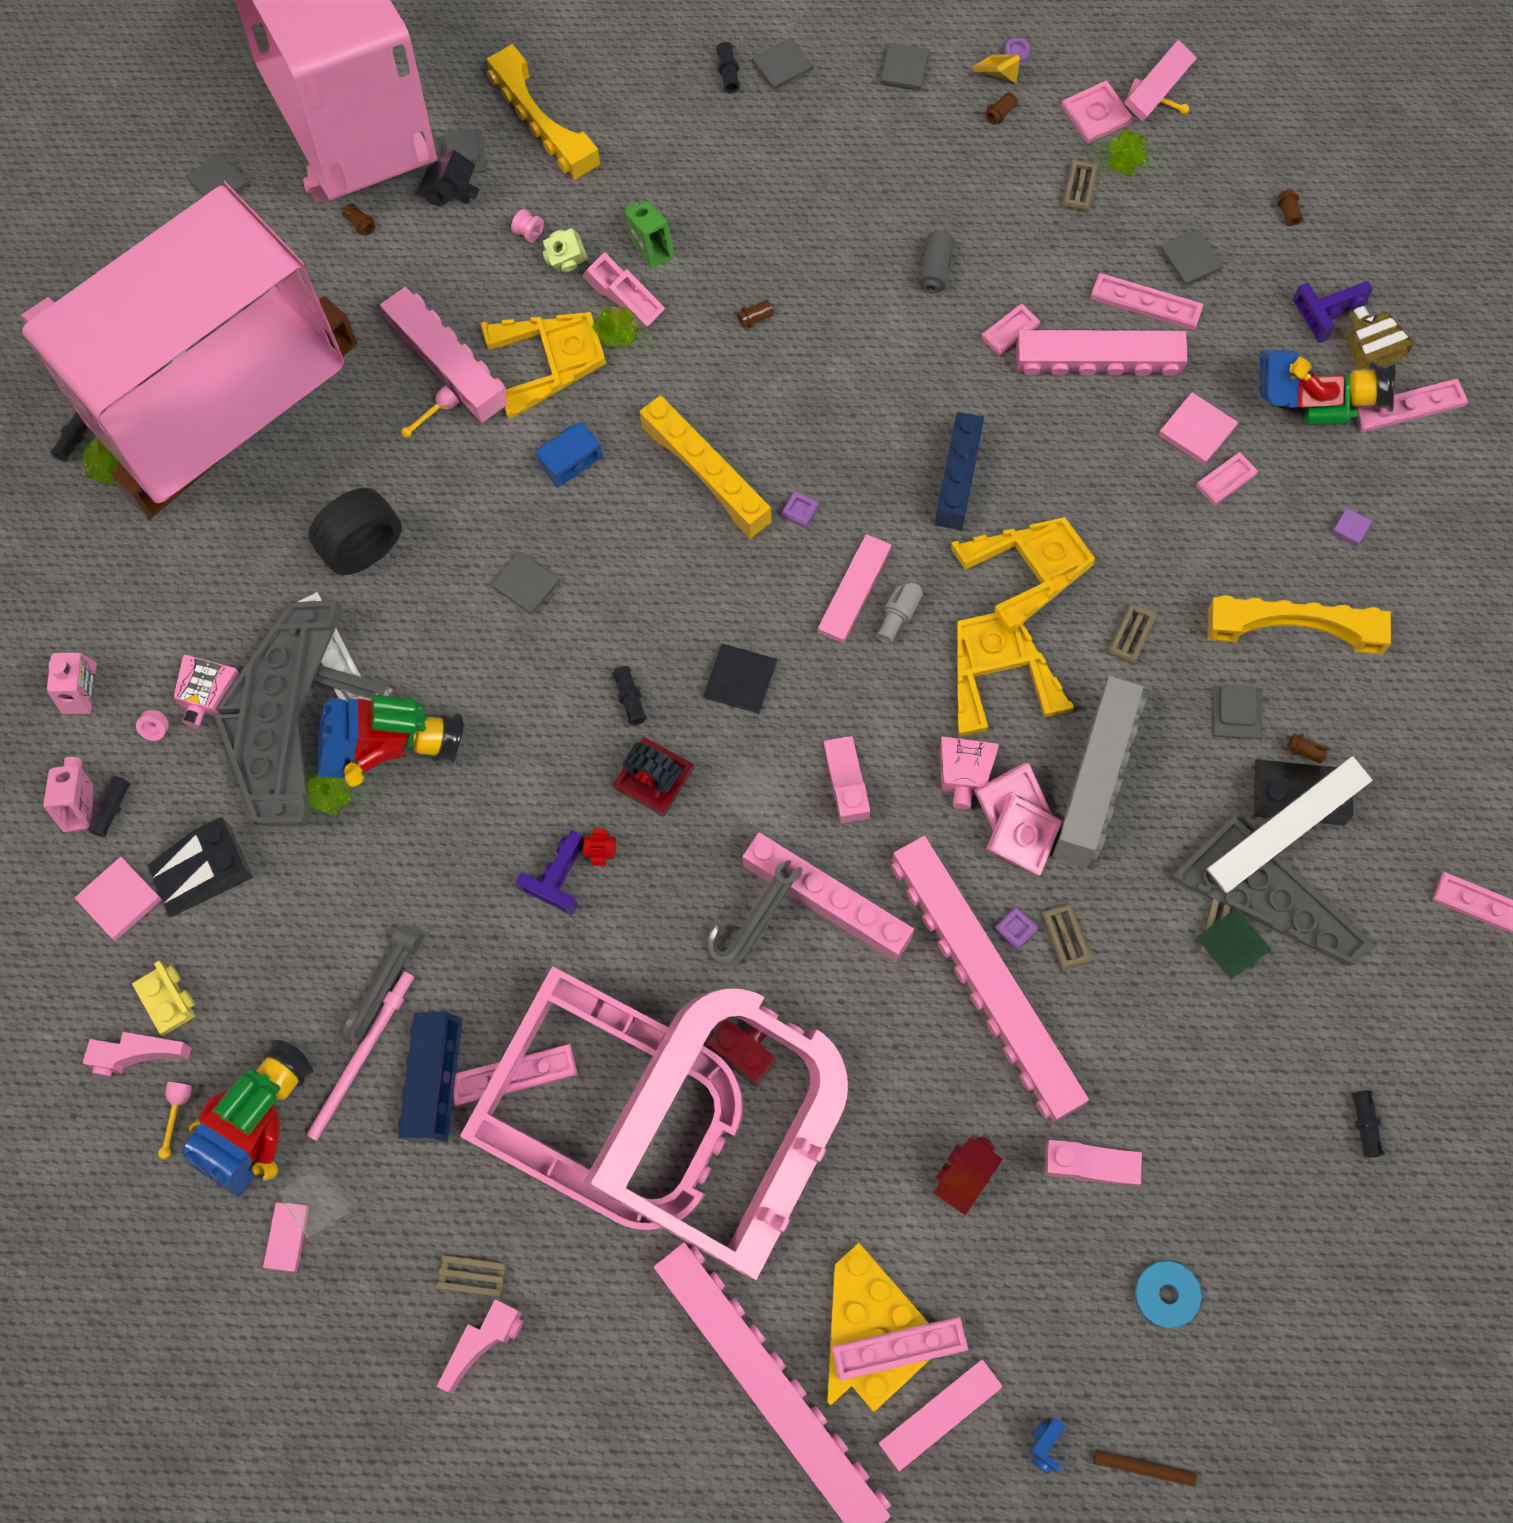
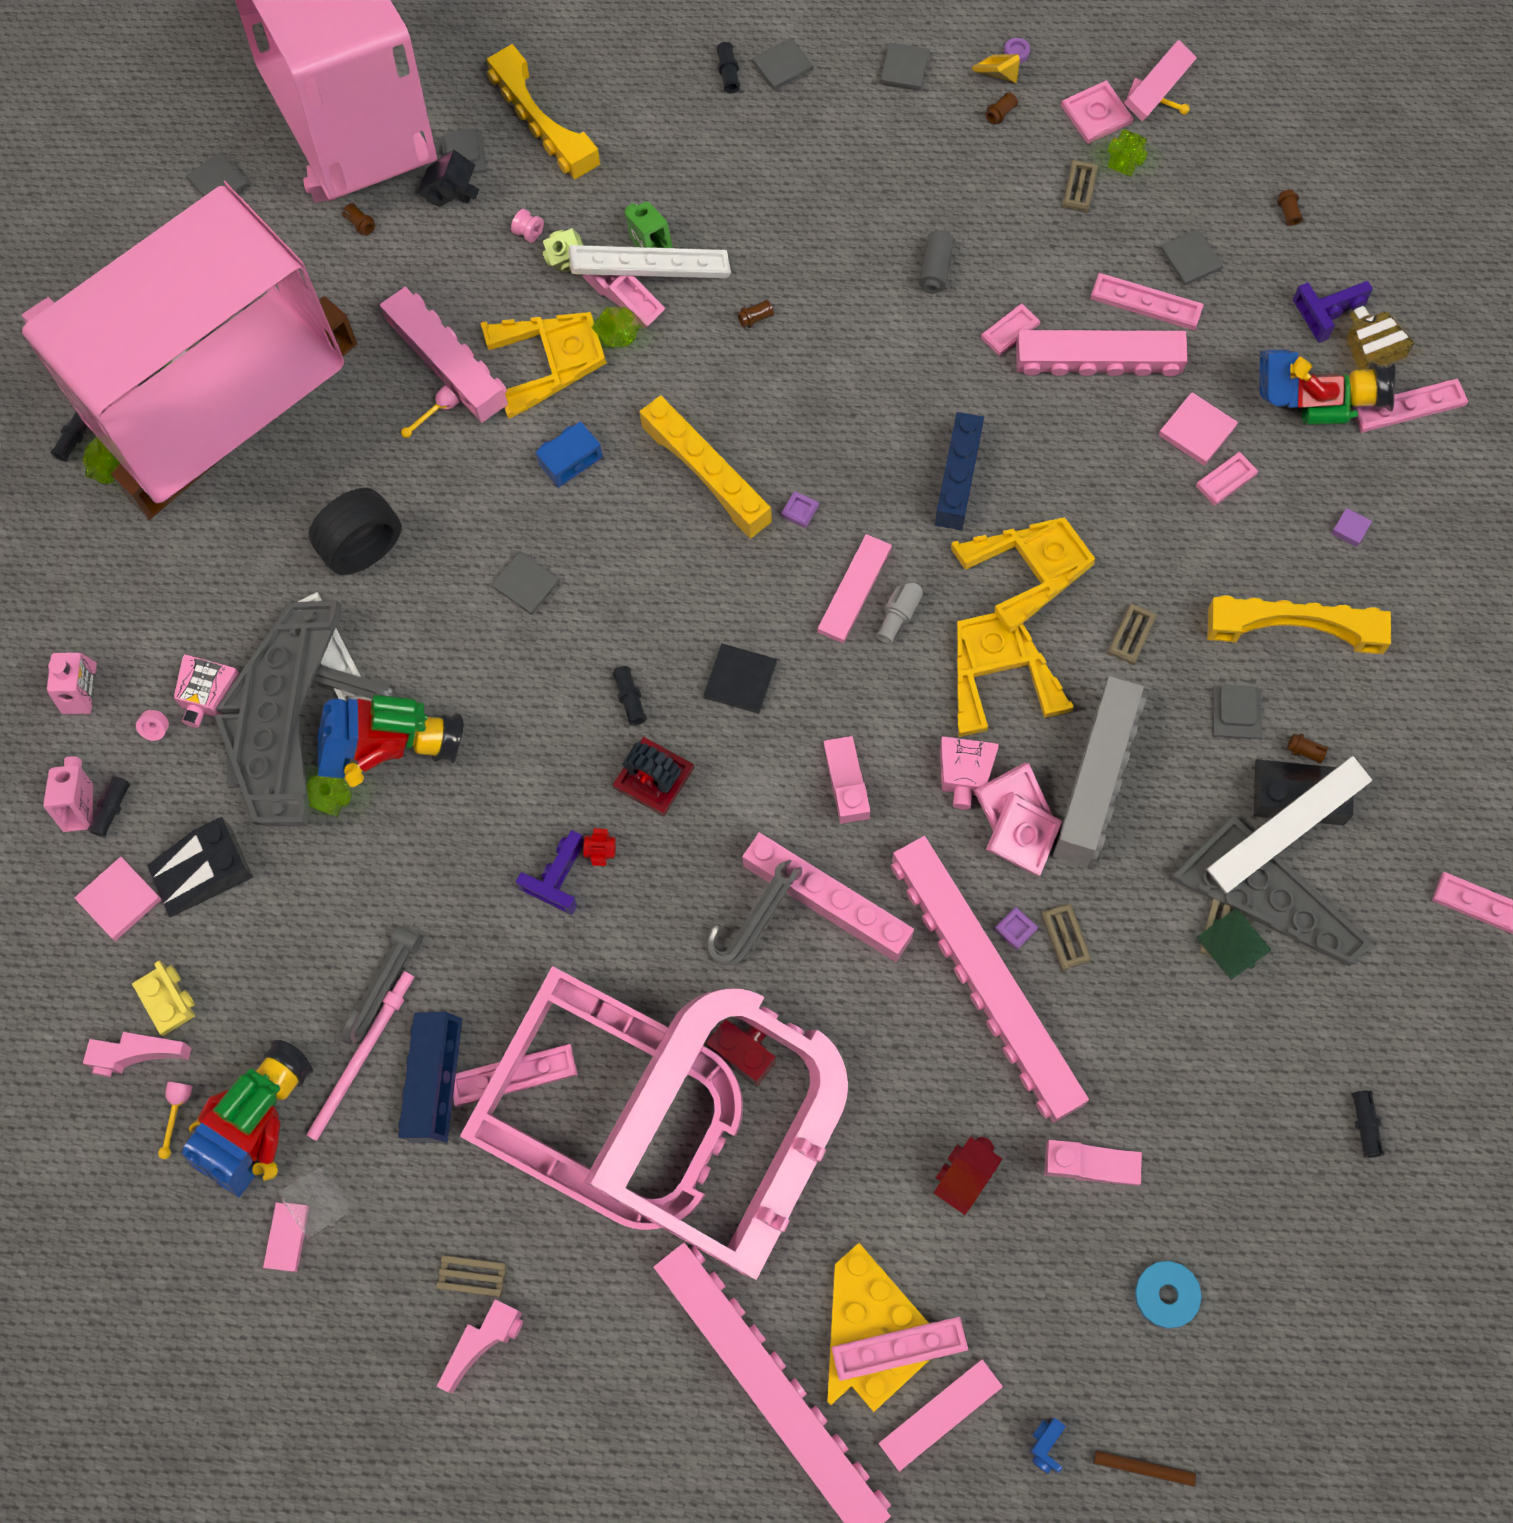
none -> white tile [568,245,731,278]

